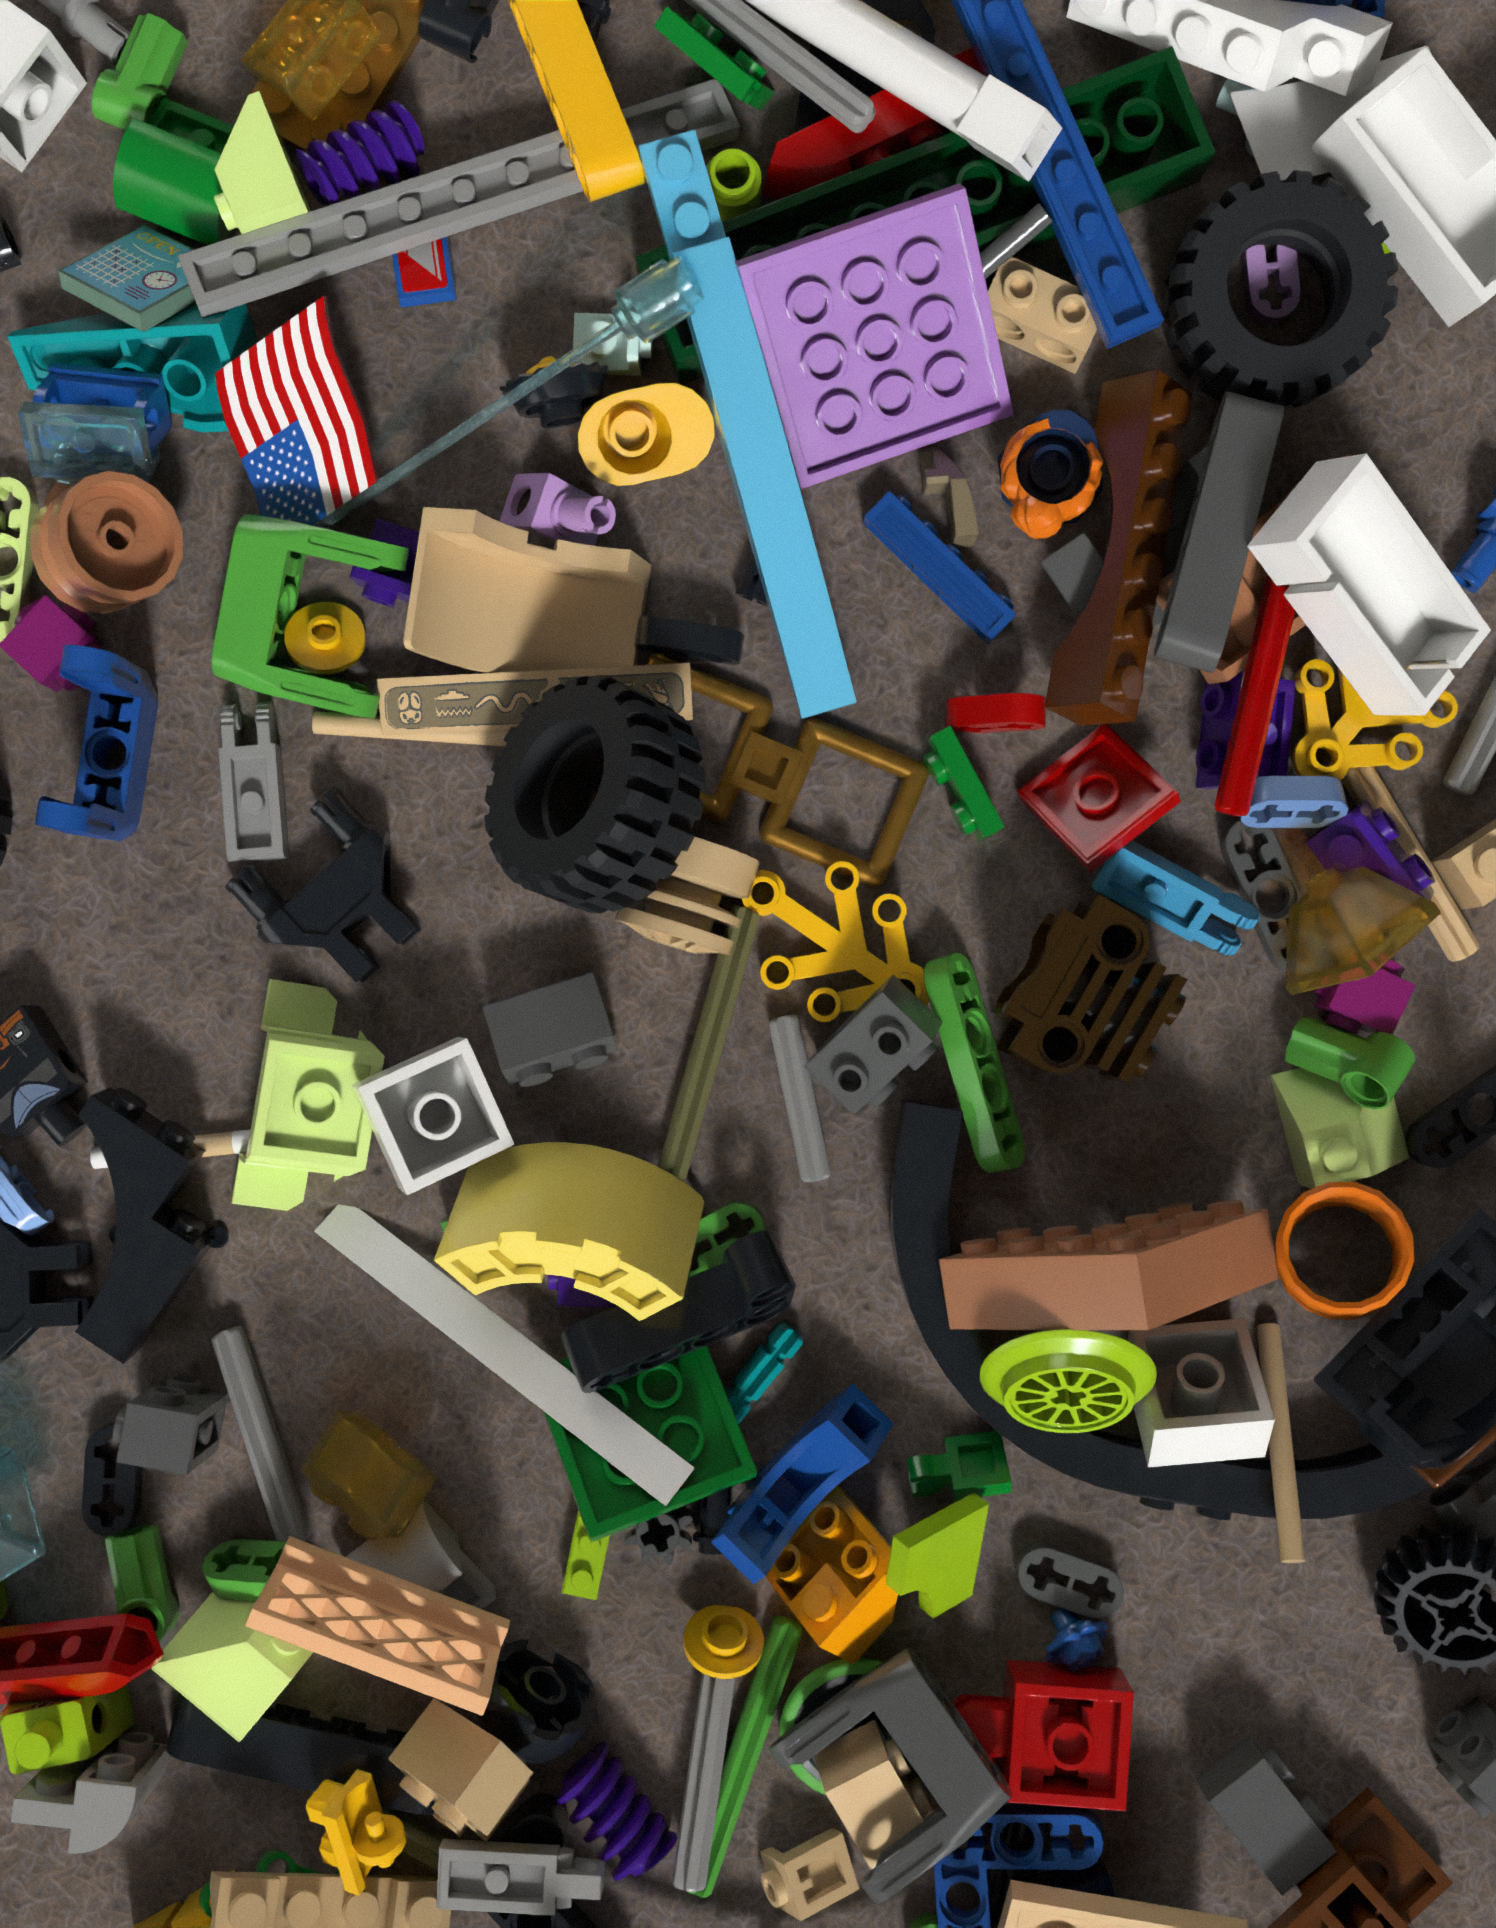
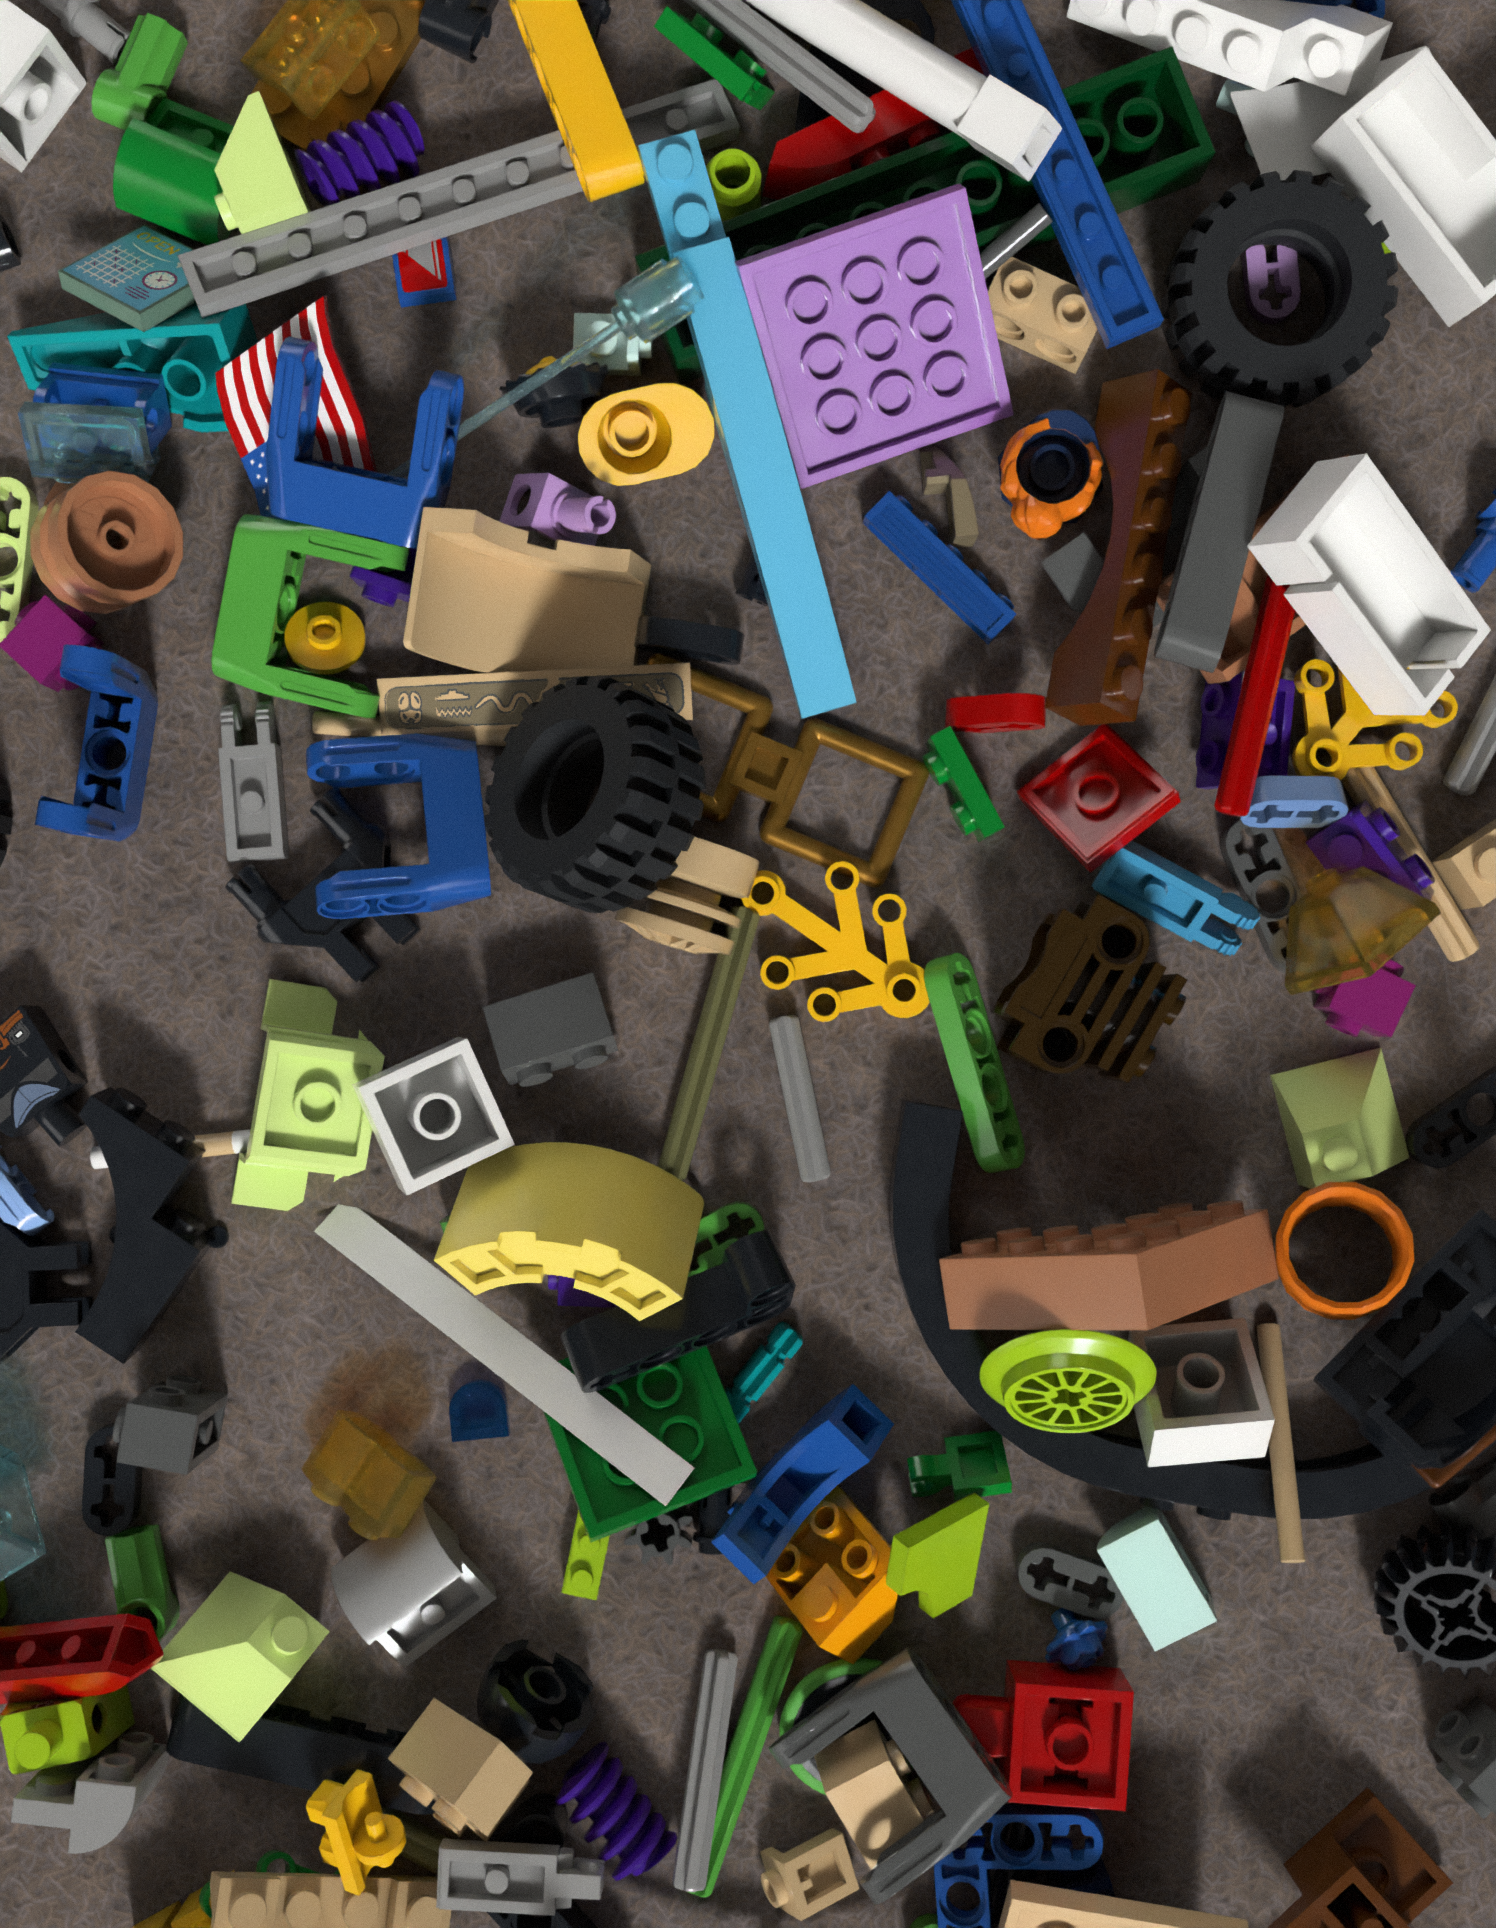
bright green beam [202,1539,286,1602] -> none
light grey axle [211,1325,311,1542] -> none
light nougat fence [245,1536,510,1716] -> none
yellow piece [683,1605,764,1679] -> none
dark grey brick [804,974,943,1115] -> none
dark grey brick [1195,1737,1337,1896] -> none
bright green piece [1285,1016,1416,1110] -> none
none -> blue connector [266,336,464,549]
none -> blue connector [306,733,491,919]
none -> clear blue tile [449,1379,511,1442]
none -> light aqua brick [1097,1506,1217,1651]

